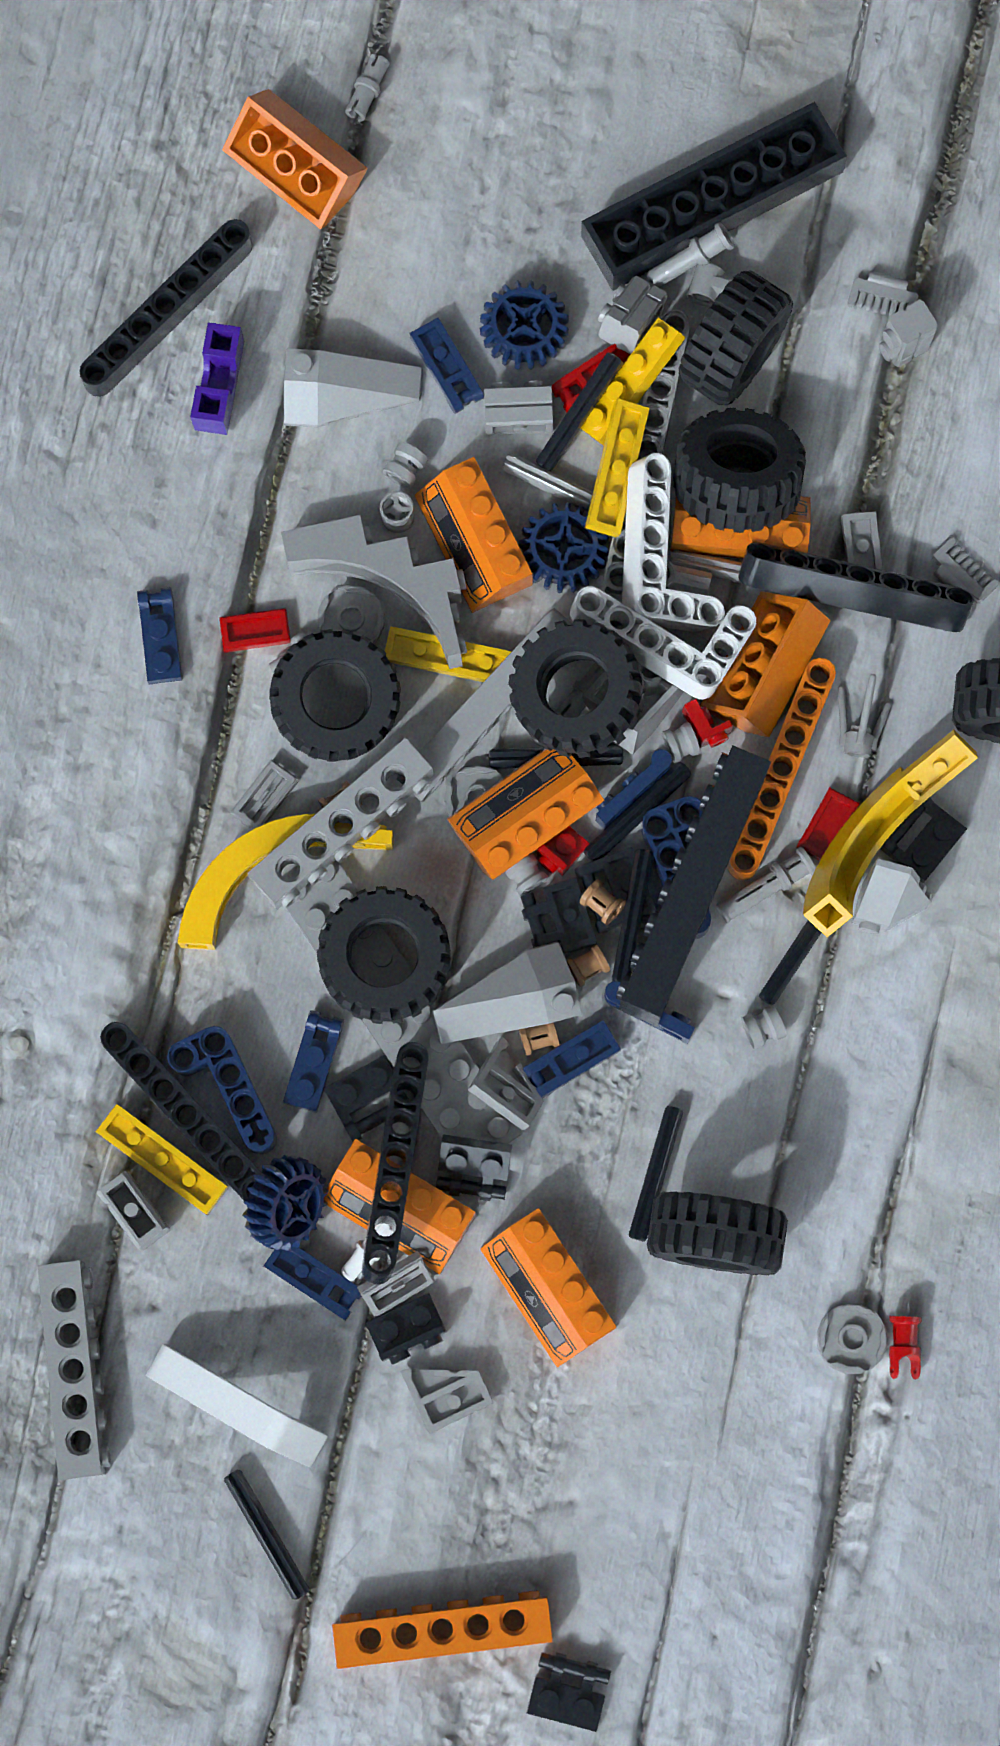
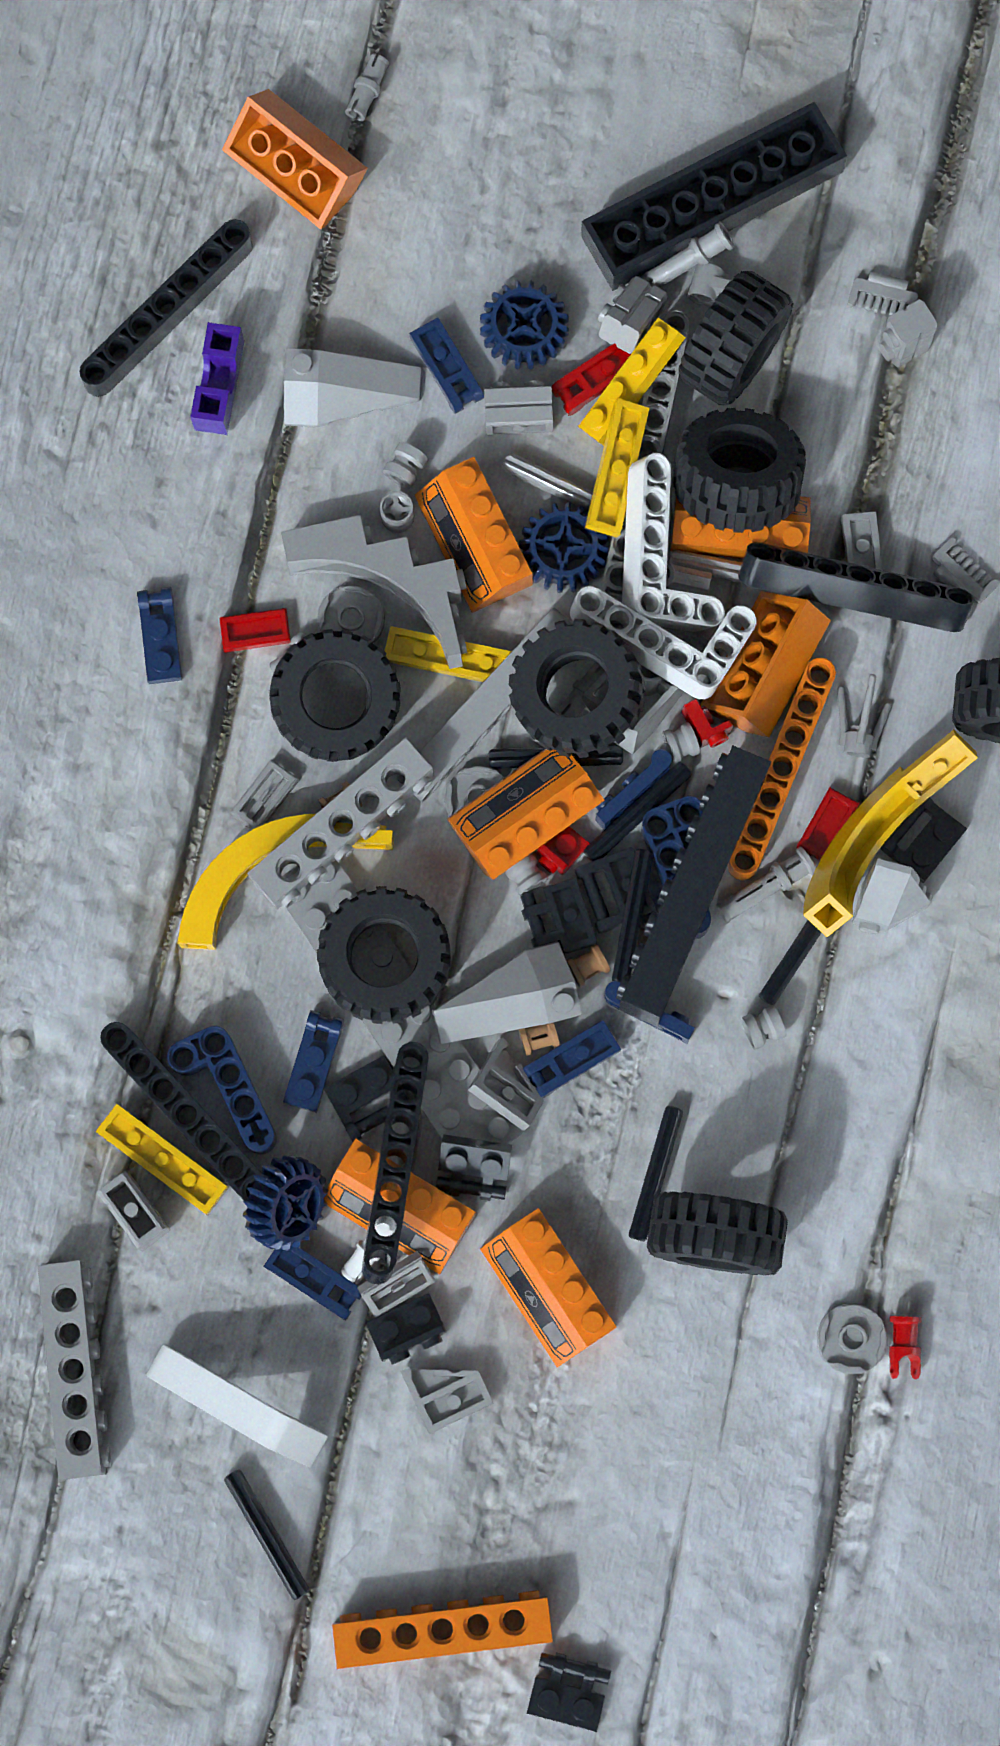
black axle [536,352,623,471] -> none
medium nougat bush [579,879,626,925] -> none

